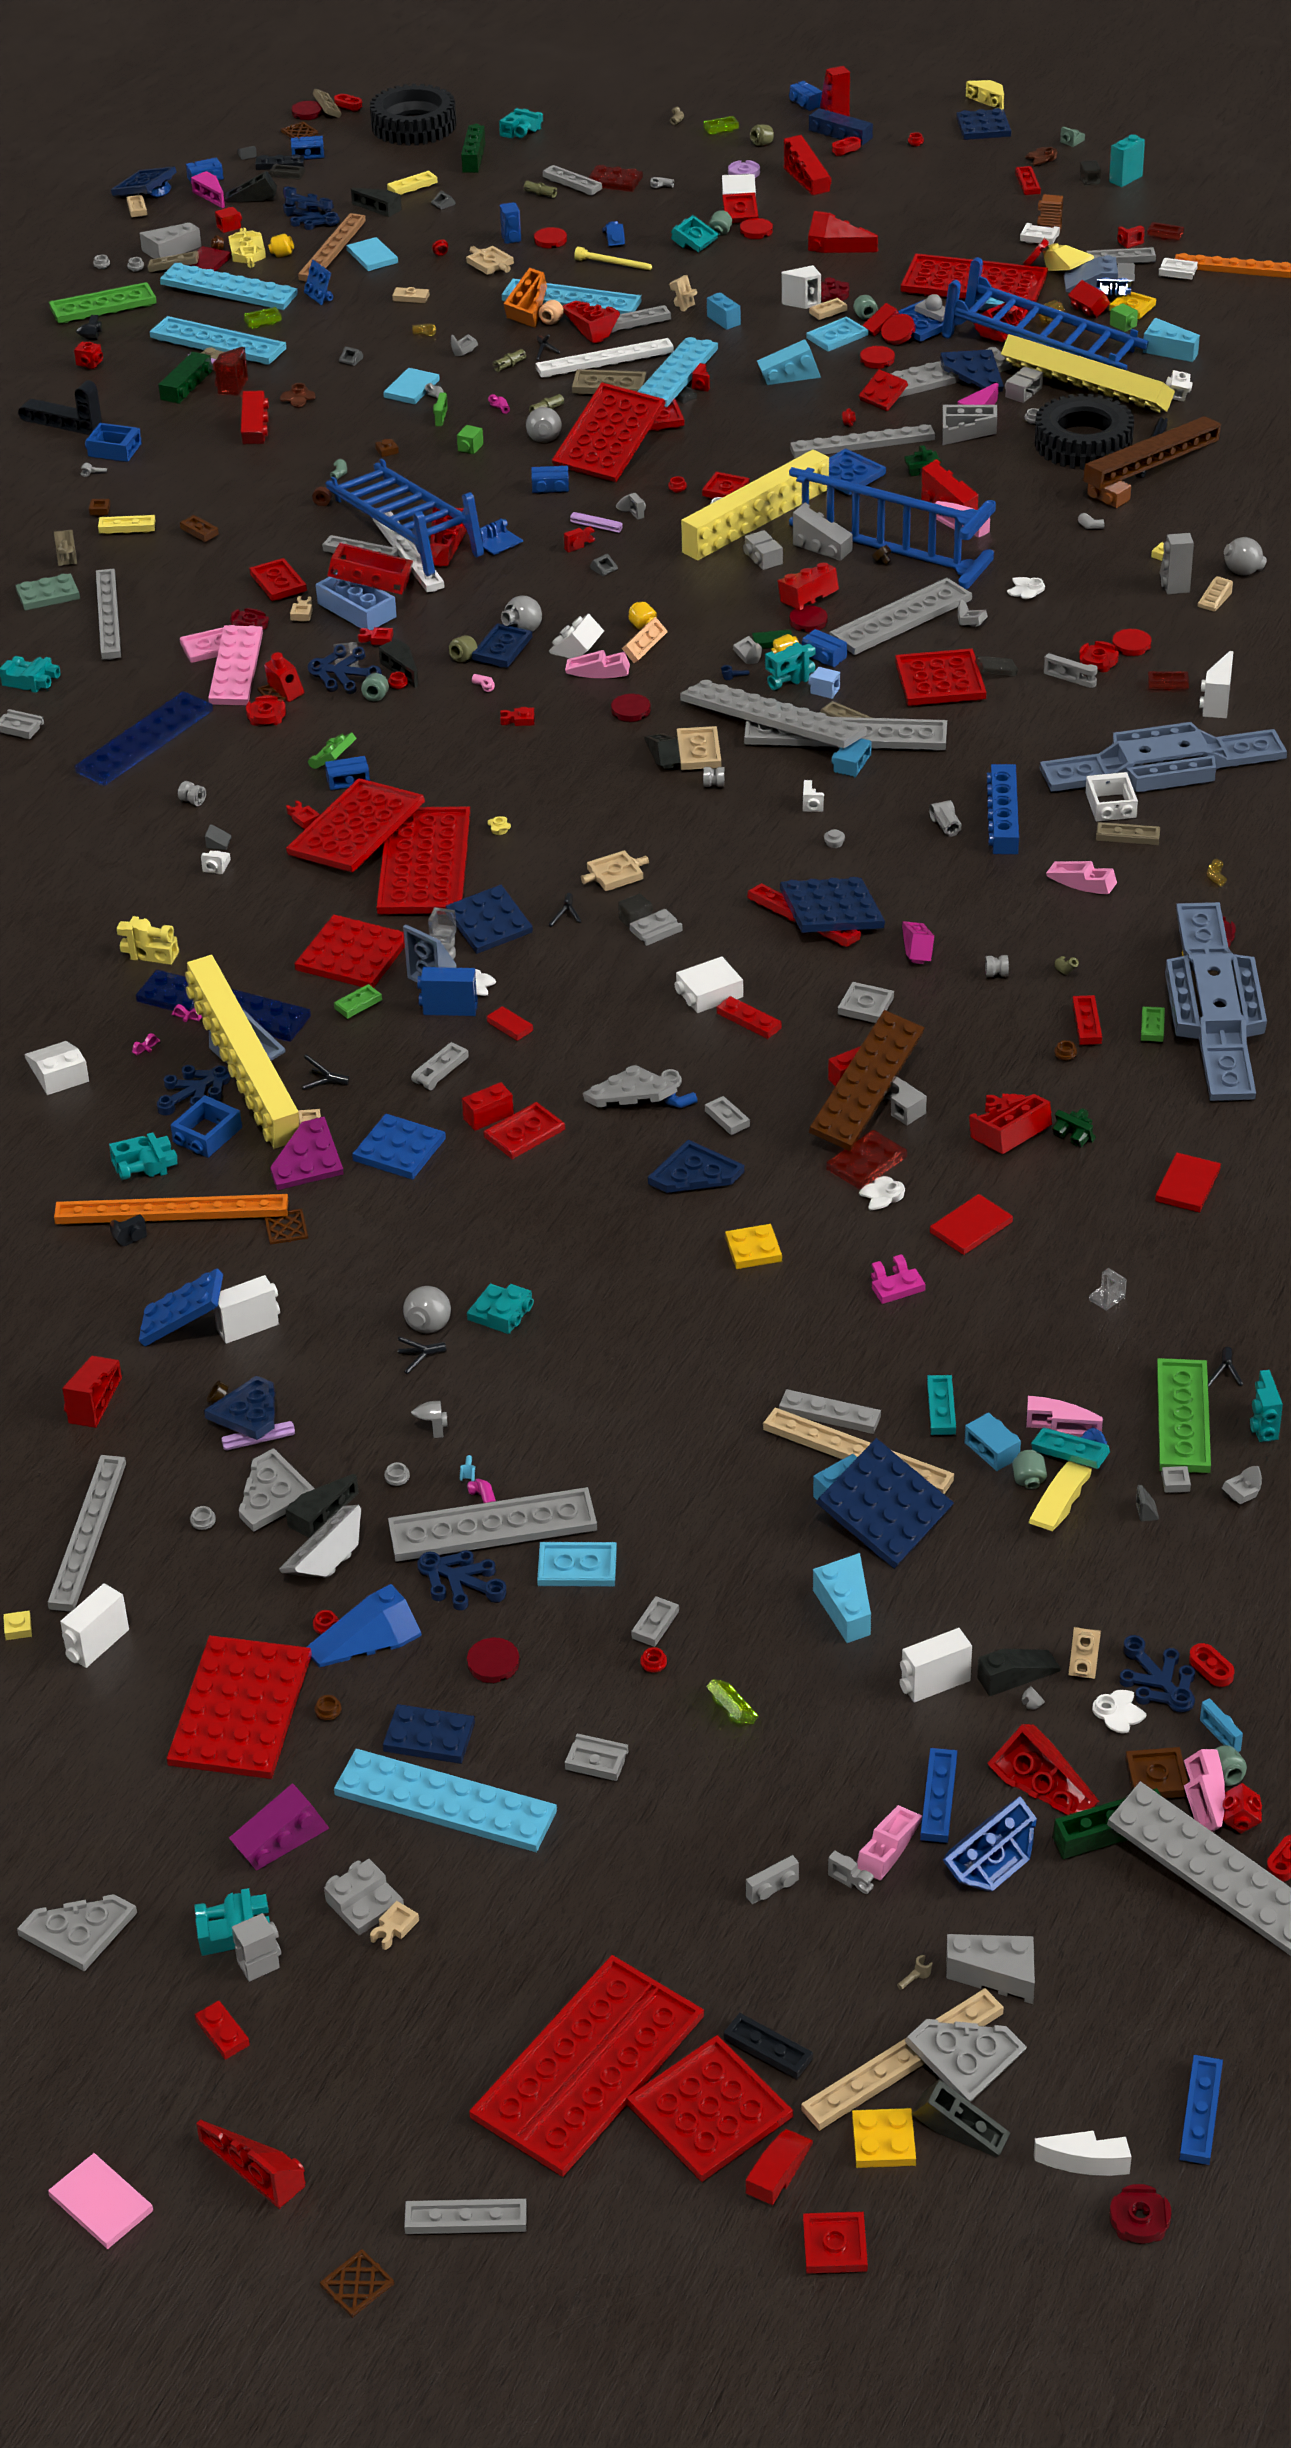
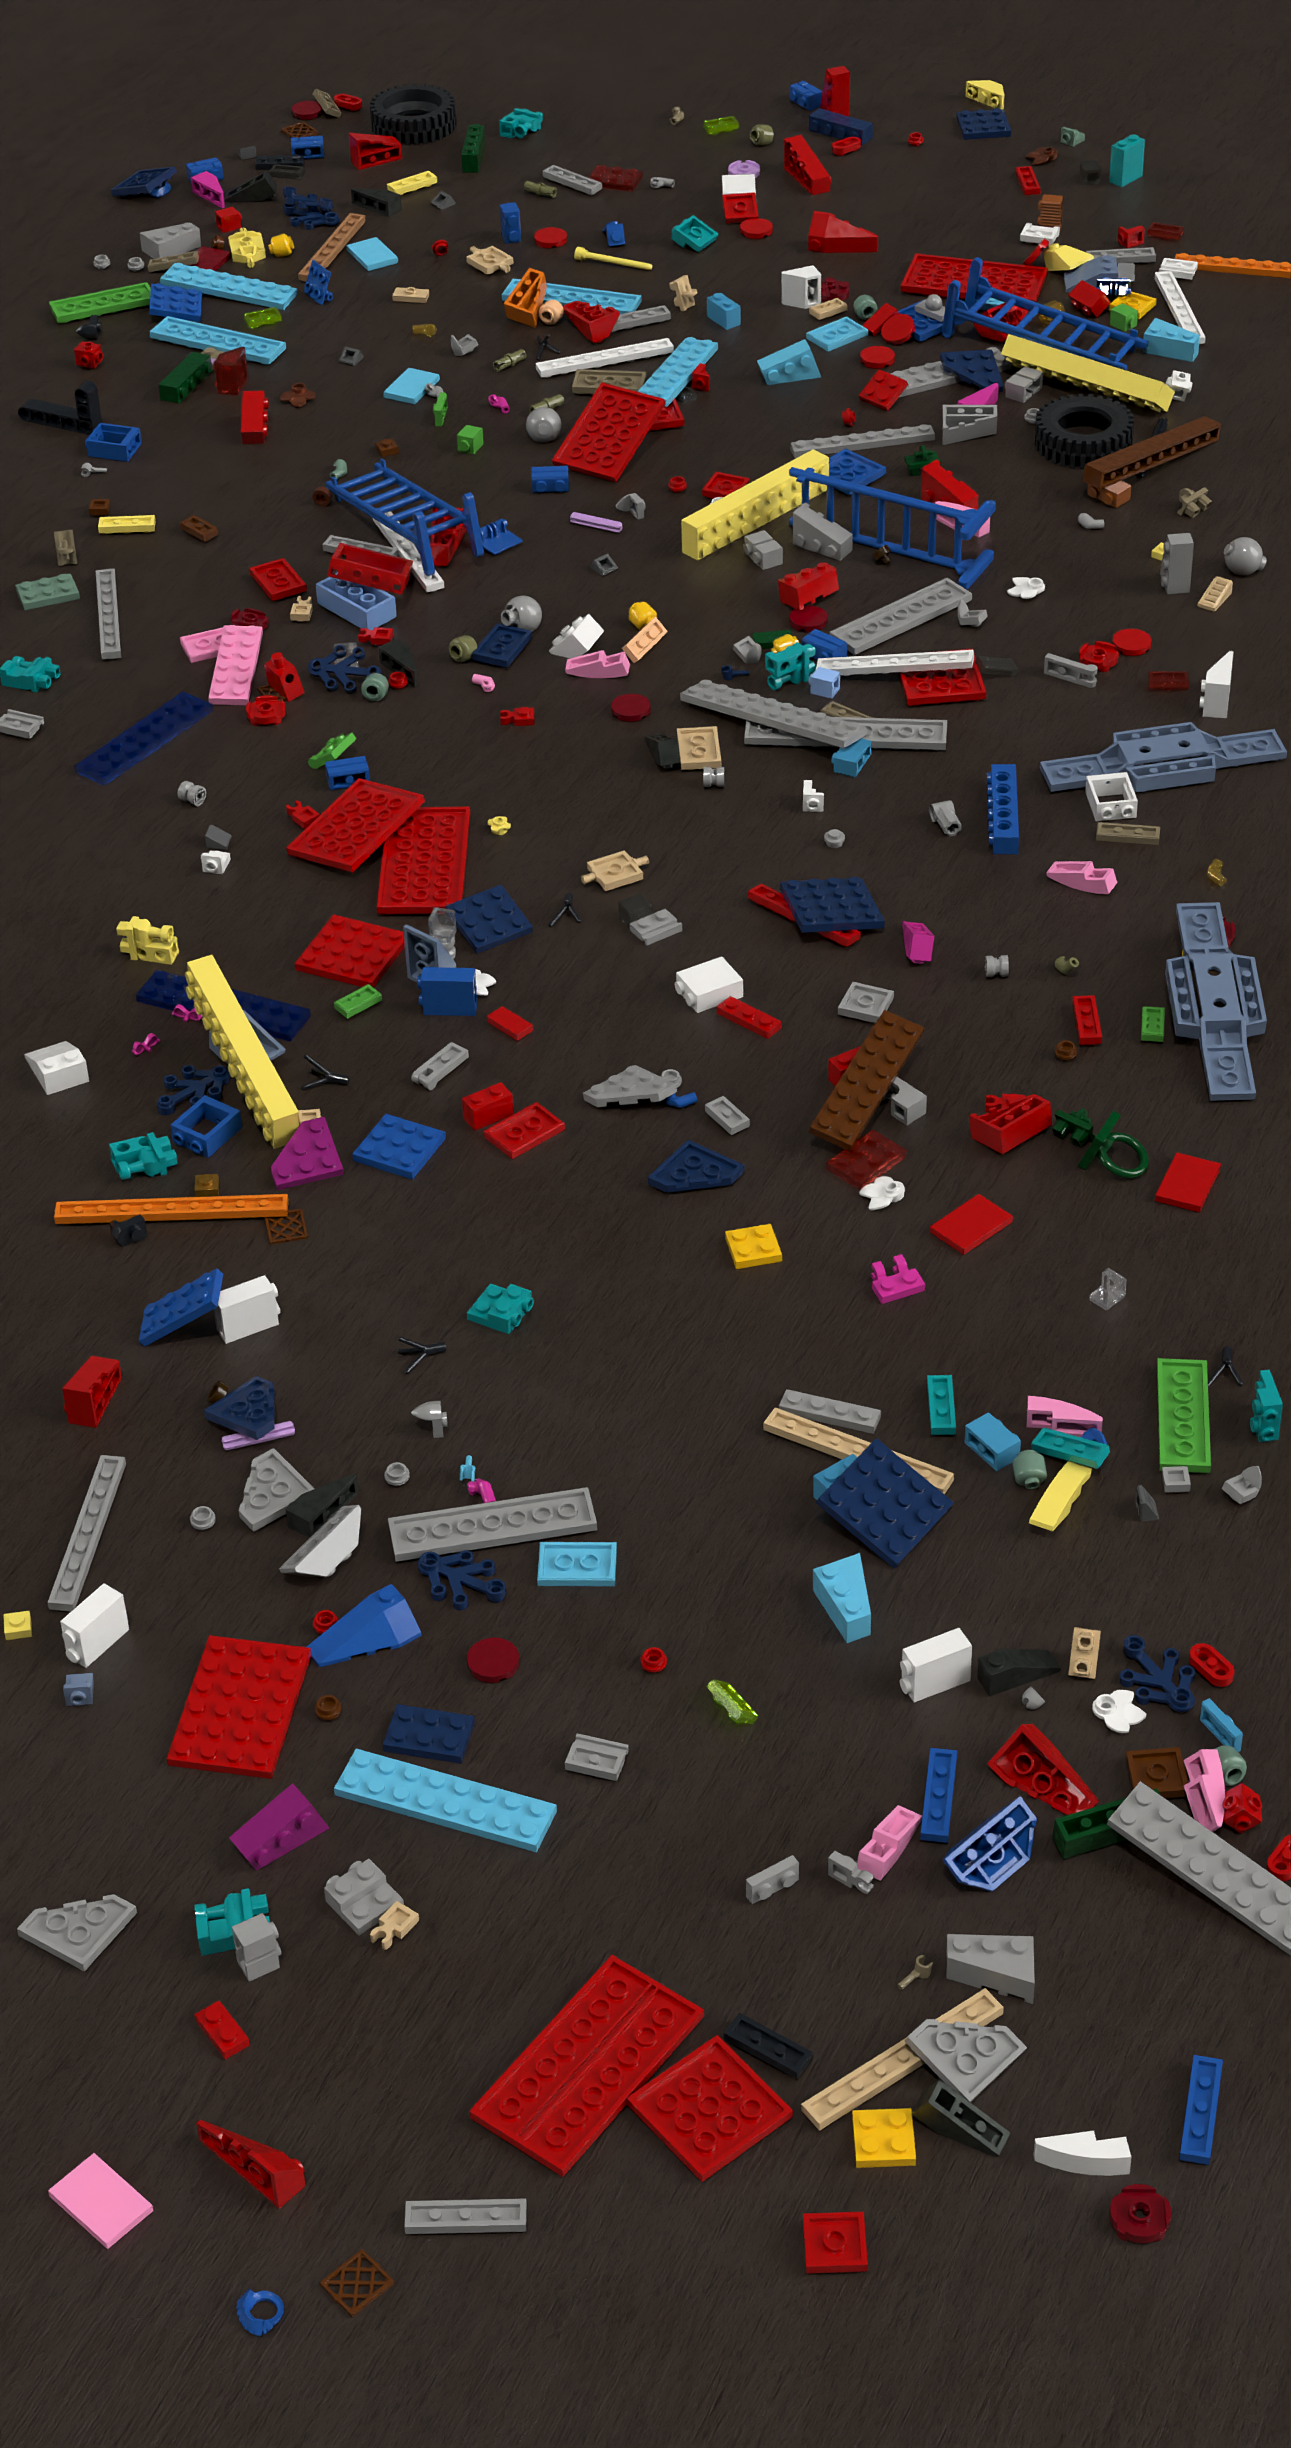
tan plate [126,195,147,217] -> none
light grey brick [403,1286,451,1334] -> none
red plate [564,527,595,553] -> none
light grey plate [631,1596,679,1647] -> none
sand green head [709,211,733,235] -> none
red slope [746,2129,813,2205] -> none
none -> sand blue bracket [63,1673,94,1706]
none -> blue plate [149,283,202,322]
none -> pearl gold plate [195,1174,219,1197]
none -> blue piece [236,2289,284,2336]
none -> red wedge [349,133,402,170]
none -> white plate [816,650,974,676]
none -> dark green tile [1078,1110,1149,1178]
none -> white plate [1154,271,1205,344]
none -> dark tan hips [1177,487,1212,518]

